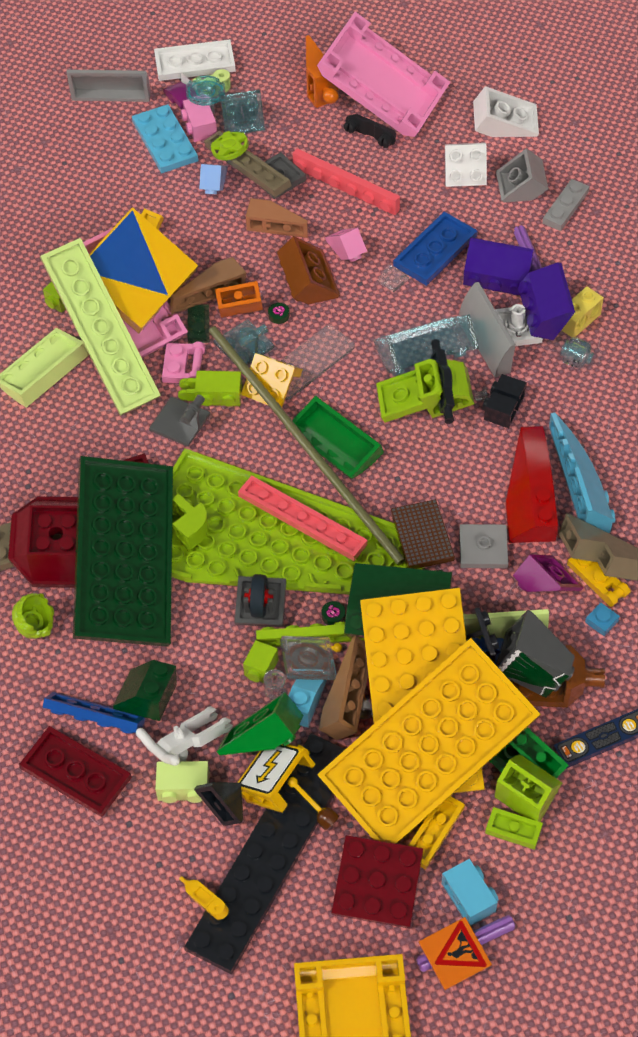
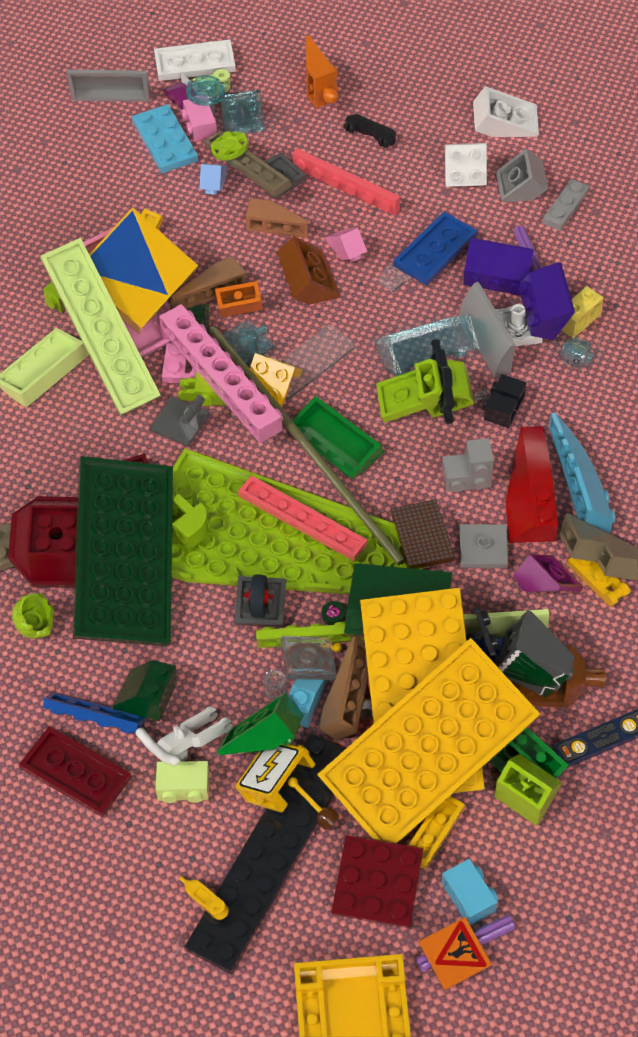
black slope [194,782,244,826] -> none
lime brick [243,640,279,684] -> none
dark green tile [268,303,290,324] -> none
bright pink slope [317,12,450,137] -> none
lime plate [485,807,543,850] -> none
dark azure plate [585,602,620,636] -> none
none -> bright pink brick [159,304,283,443]
none -> light grey brick [442,438,494,492]

